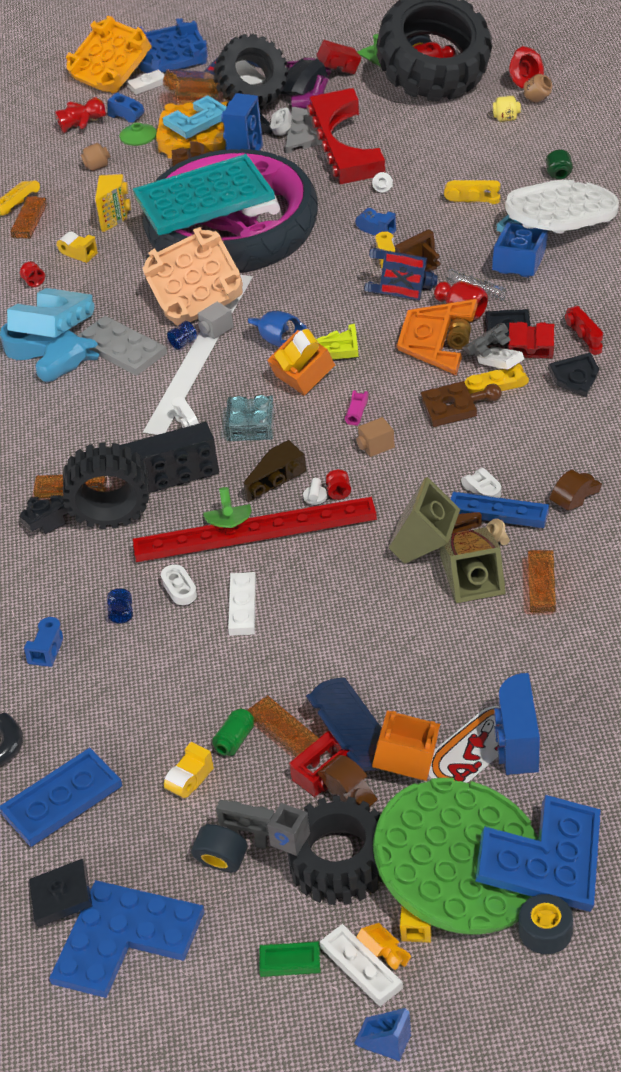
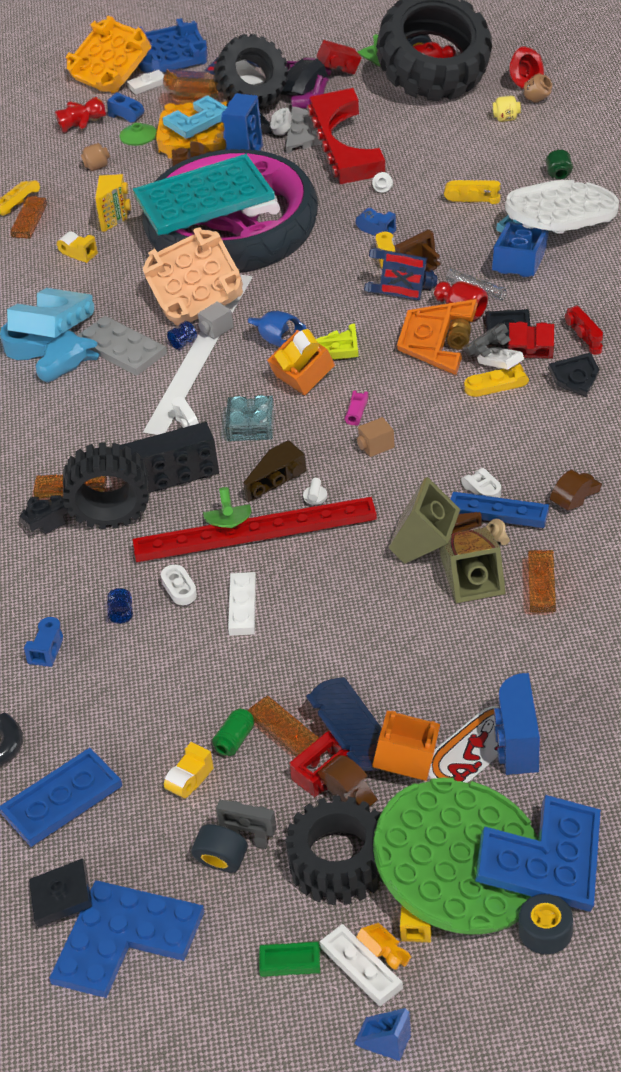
red wheel [19,261,45,287] -> none
flat silver brick [268,803,310,856] -> none
red wheel [325,469,351,500] -> none
reddish brown plate [420,381,502,427] -> none

